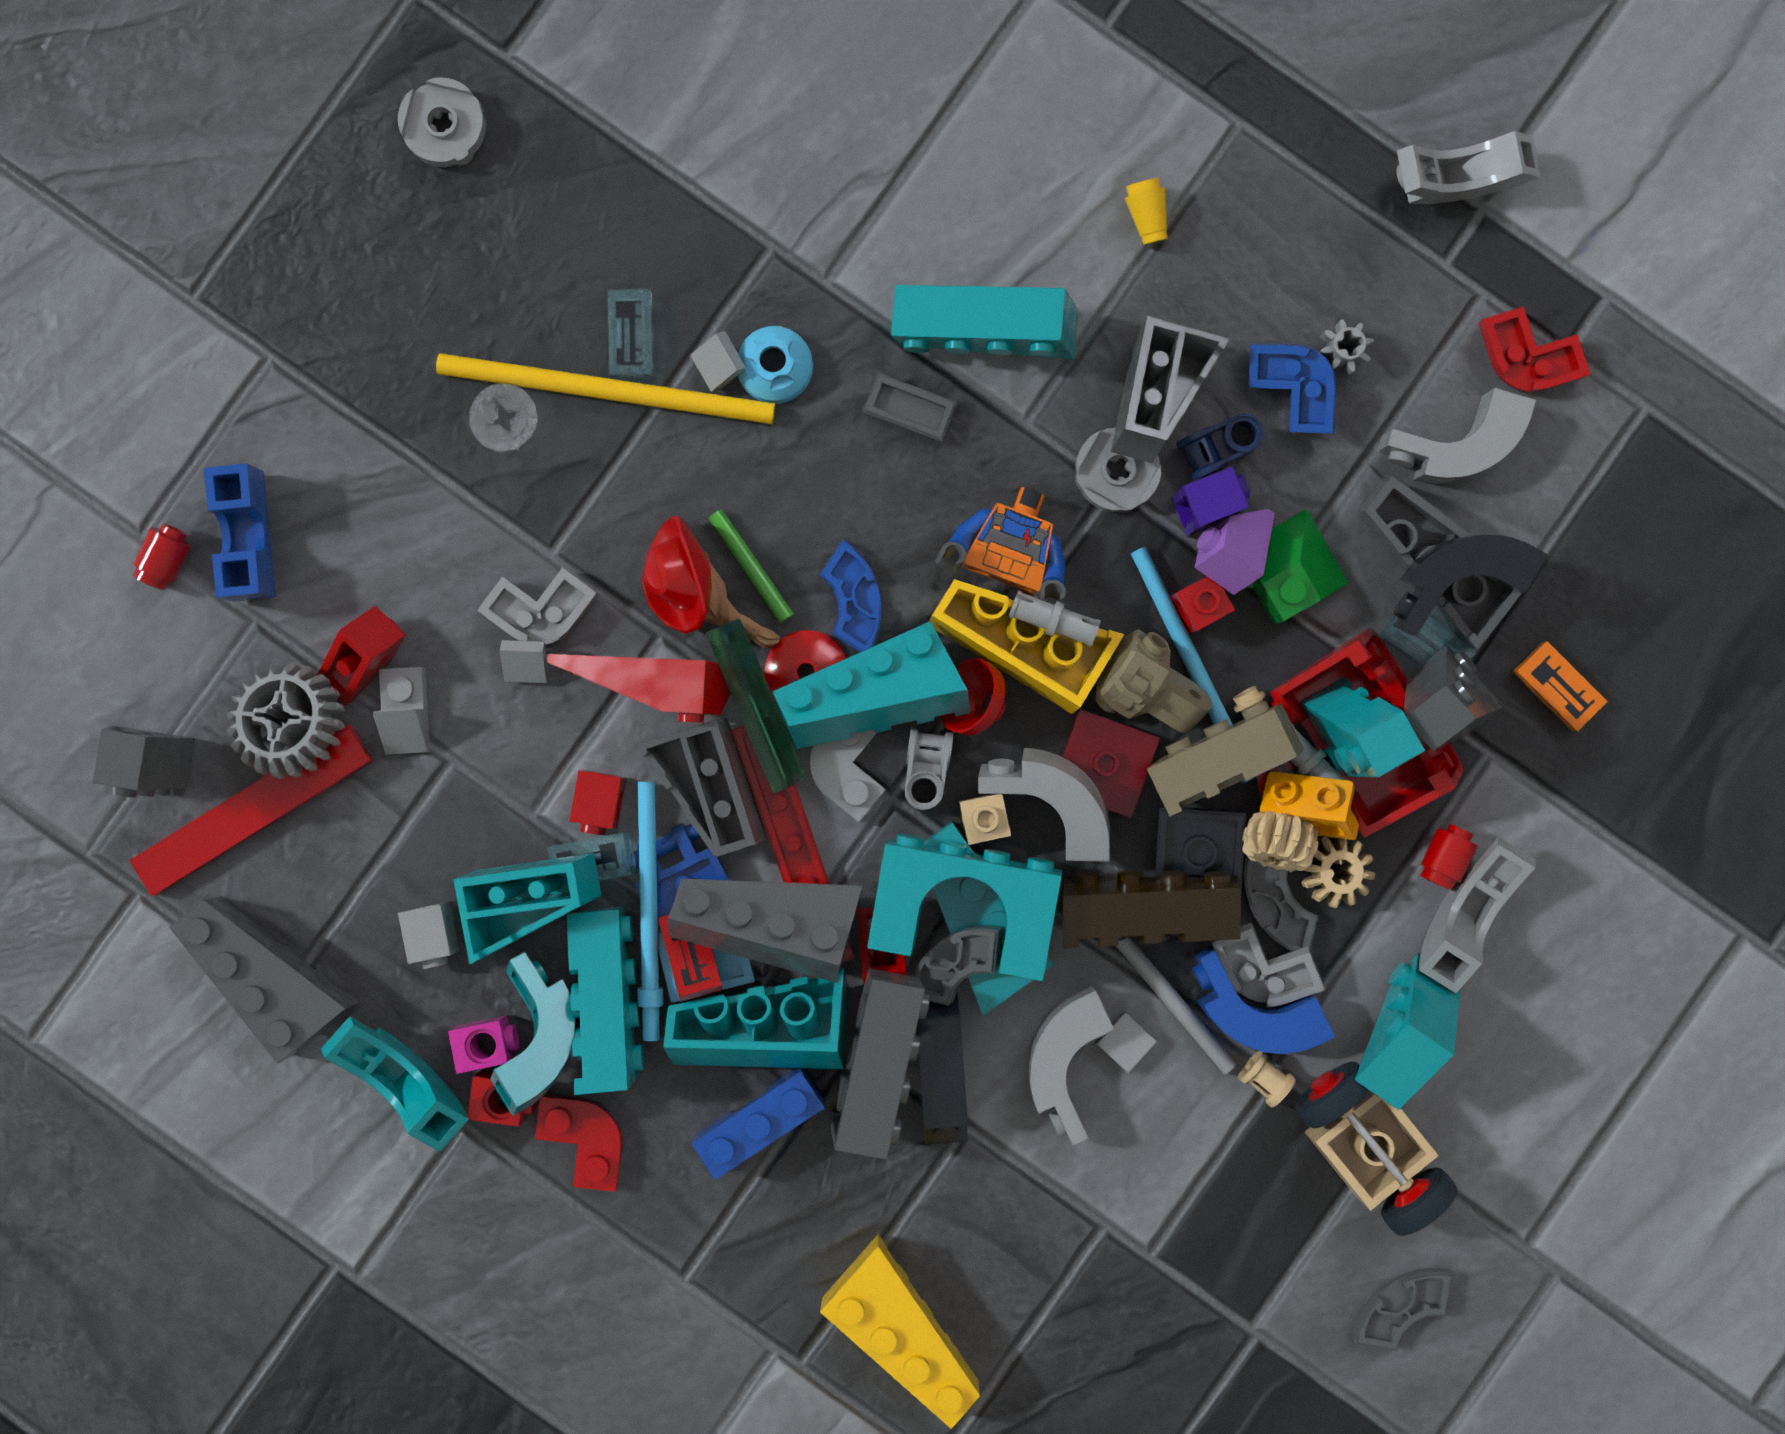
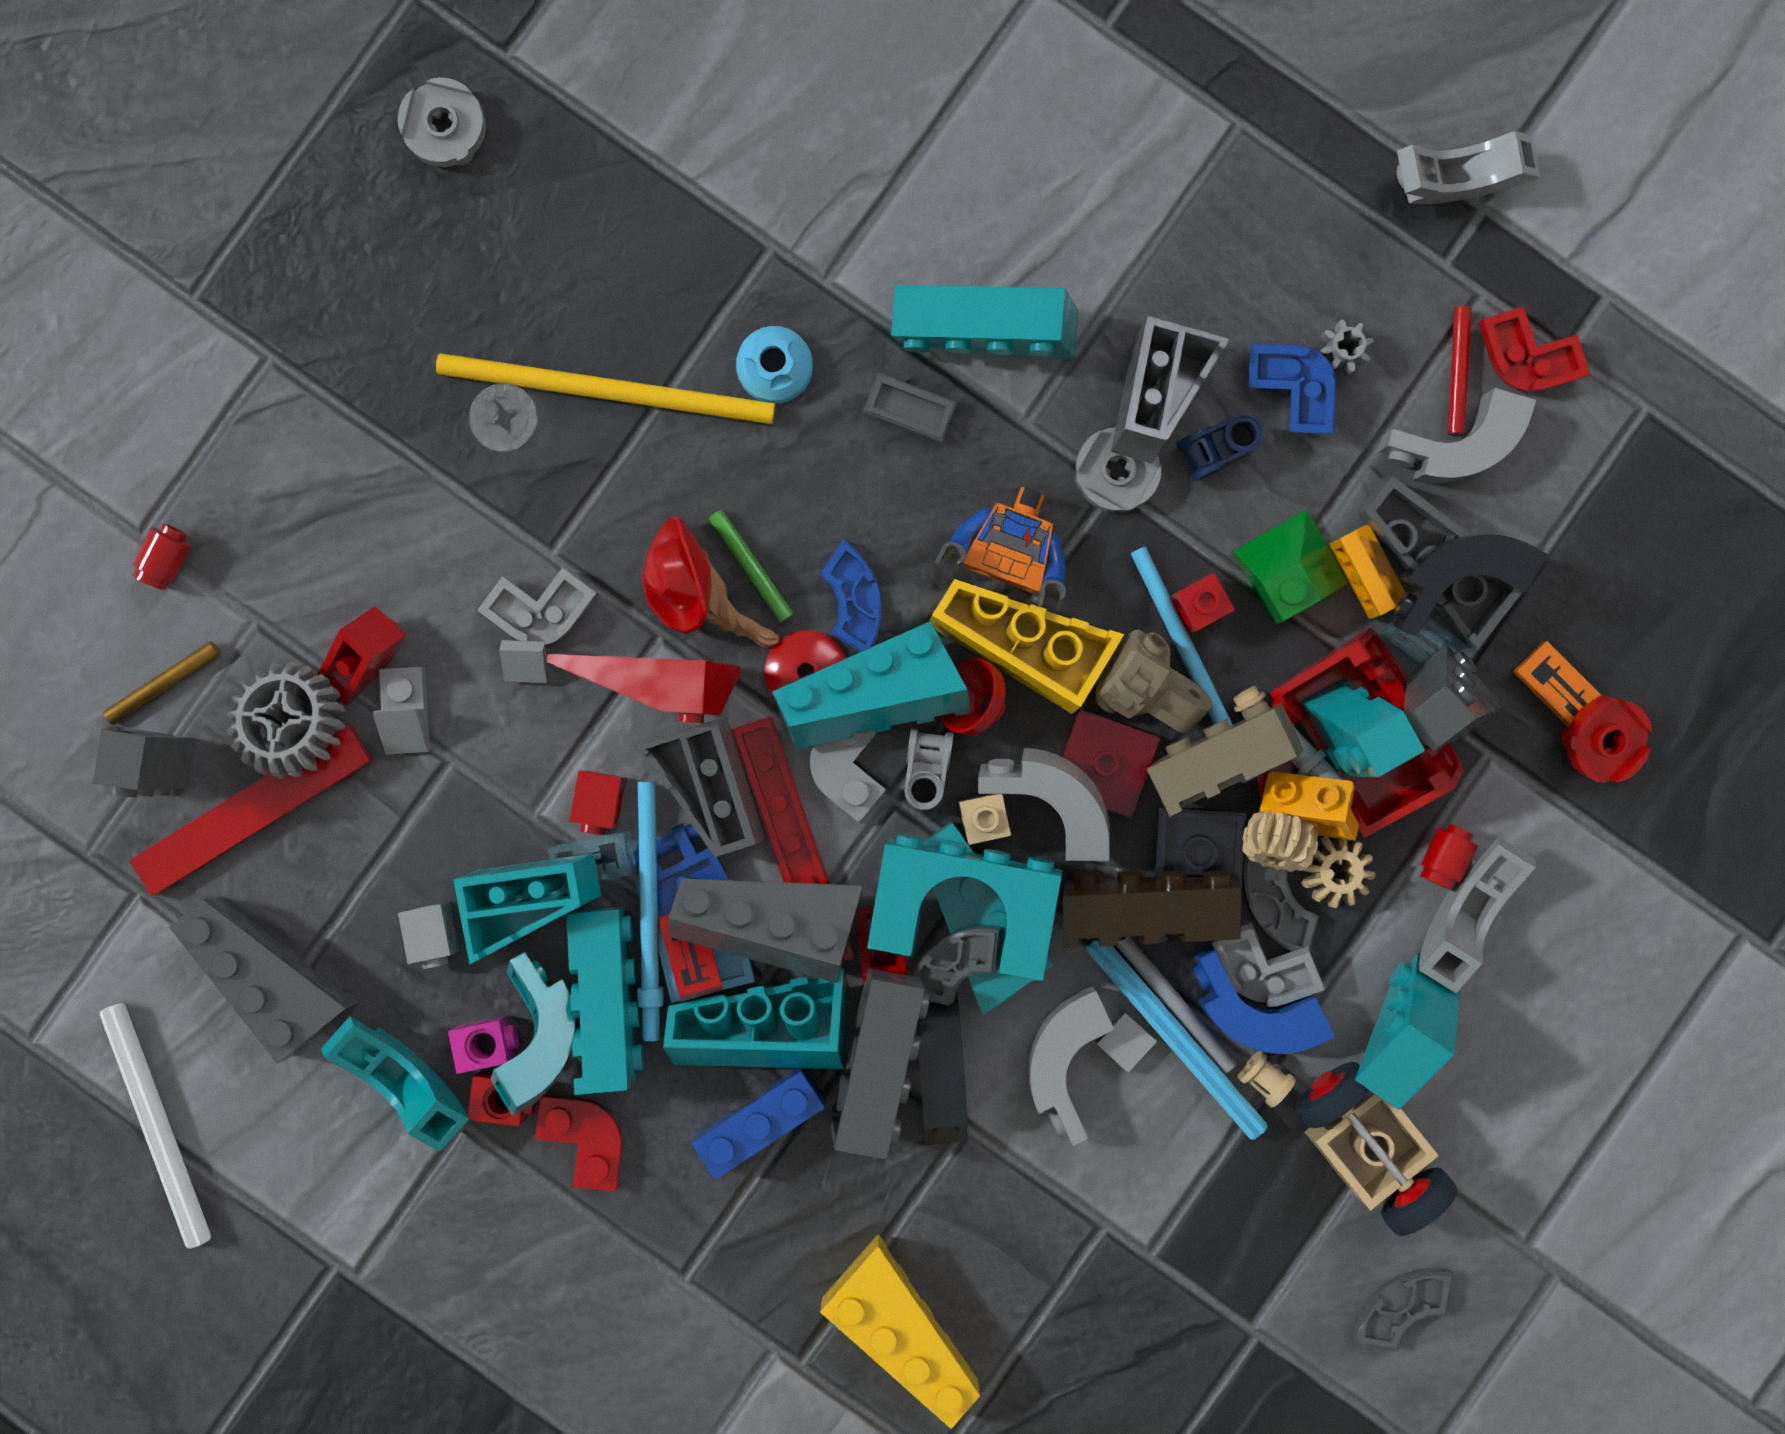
blue arch [204,463,276,602] -> none
clear light blue tile [608,289,653,377] -> none
light grey tile [690,331,746,392] -> none
clear green tile [706,618,806,793] -> none
light grey pin [1009,590,1101,647] -> none
yellow cone [1124,178,1168,245] -> none
dark purple brick [1171,466,1250,537] -> none
medium lavender slope [1195,509,1275,595] -> none
none -> white axle [100,1003,211,1249]
none -> pearl gold bar [103,641,221,725]
none -> medium azure axle [1085,940,1268,1140]
none -> light orange bracket [1329,525,1405,619]
none -> red bar [1447,306,1472,436]
none -> red plate [1561,695,1652,783]

